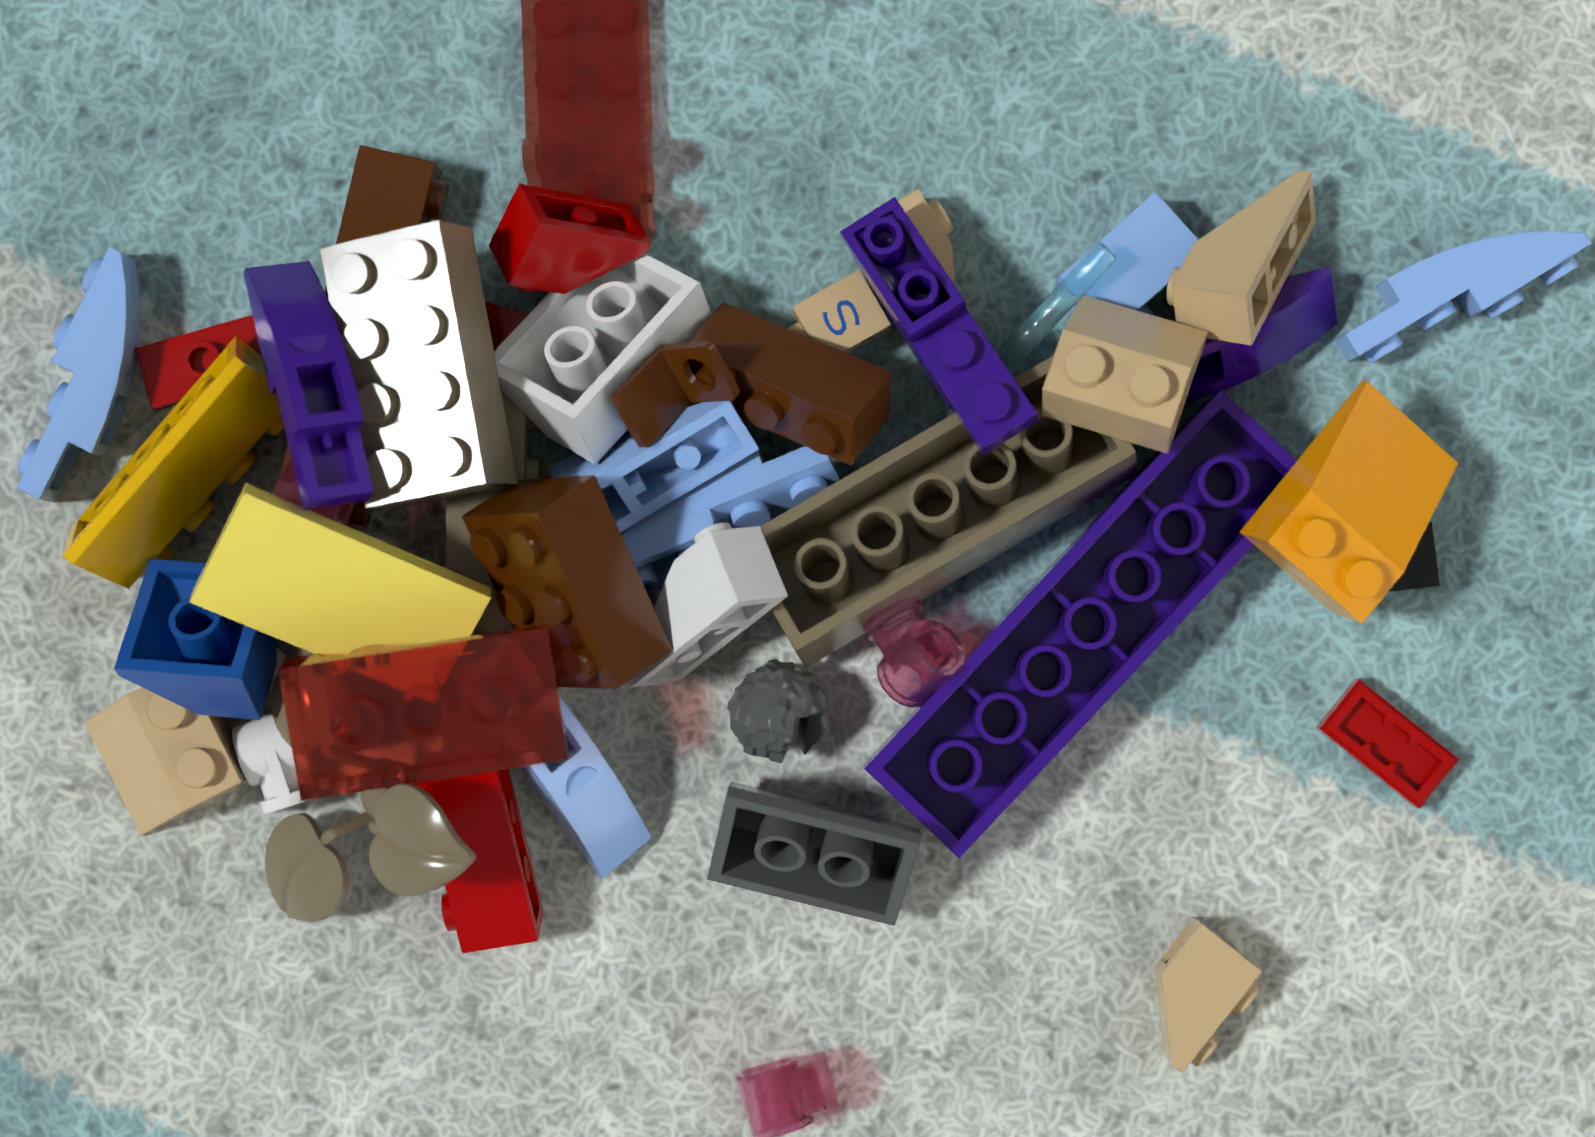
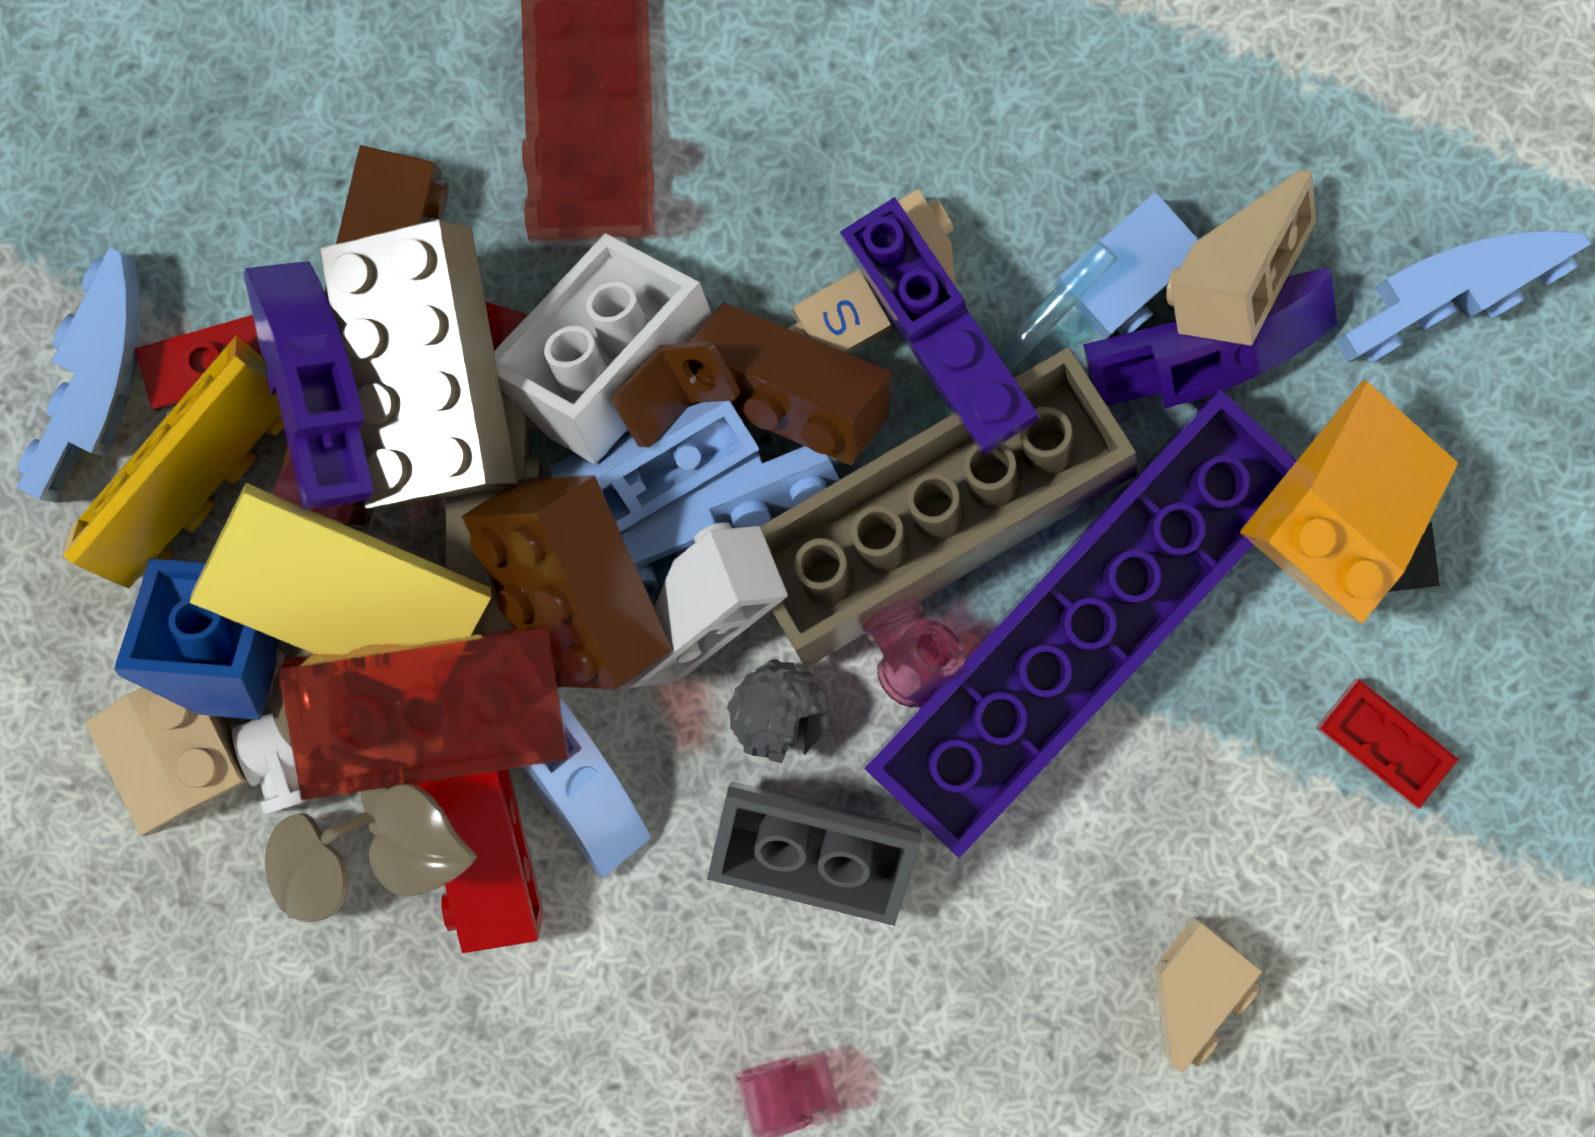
red slope [489,183,651,294] -> none
tan slope [1042,295,1208,454] -> none

